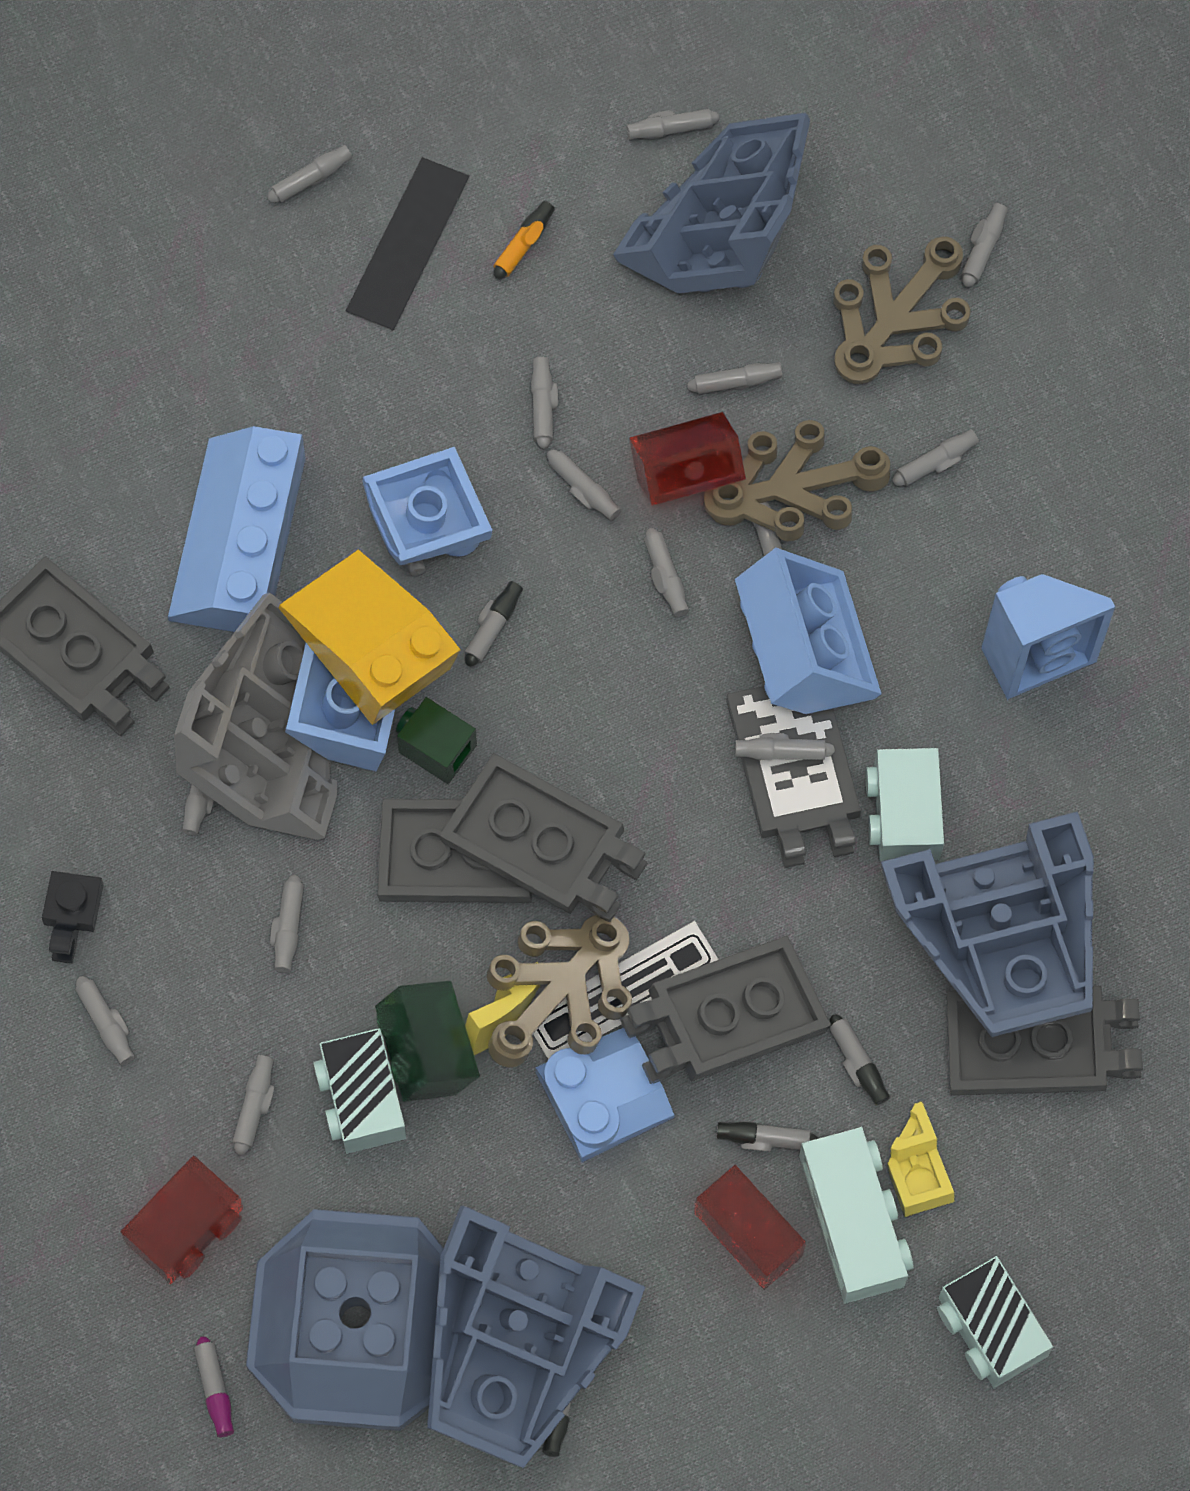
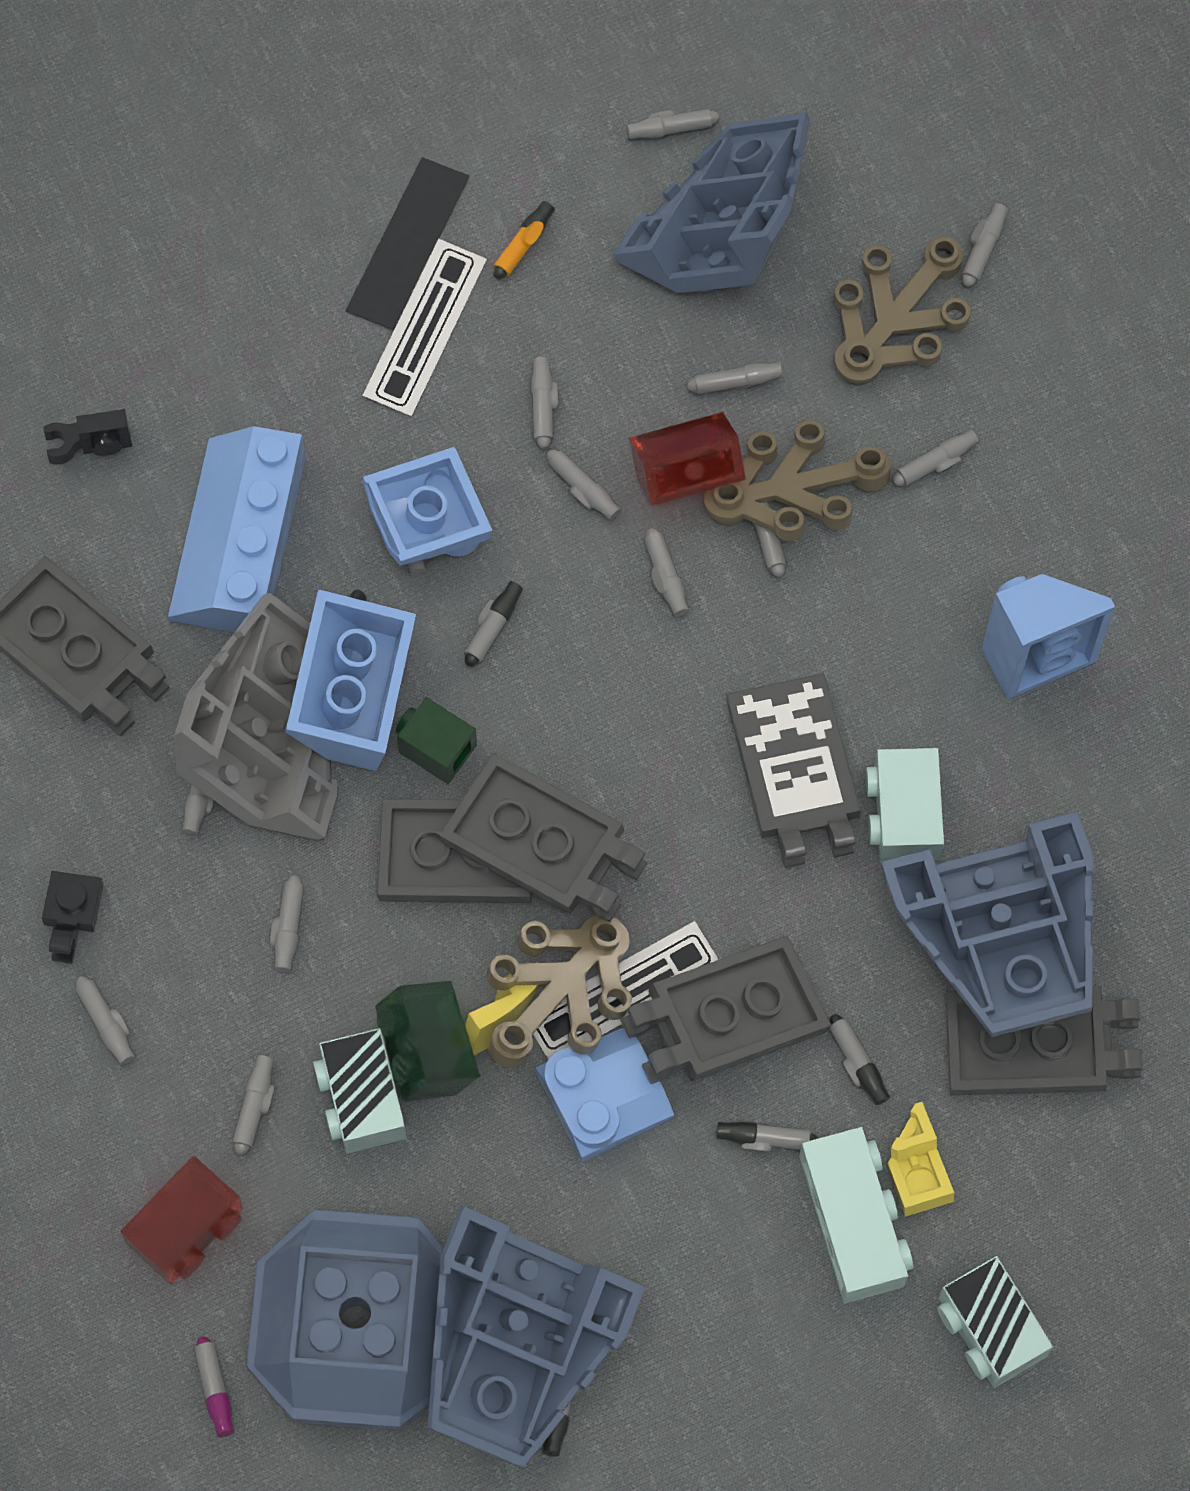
light grey piece [267,144,353,203] -> none
yellow slope [278,549,461,725] -> none
clear red brick [694,1165,806,1290] -> none
light blue slope [735,547,881,714] -> none
light grey piece [735,733,835,760] -> none
none -> black plate [43,409,132,465]
none -> white sticker [362,239,487,416]

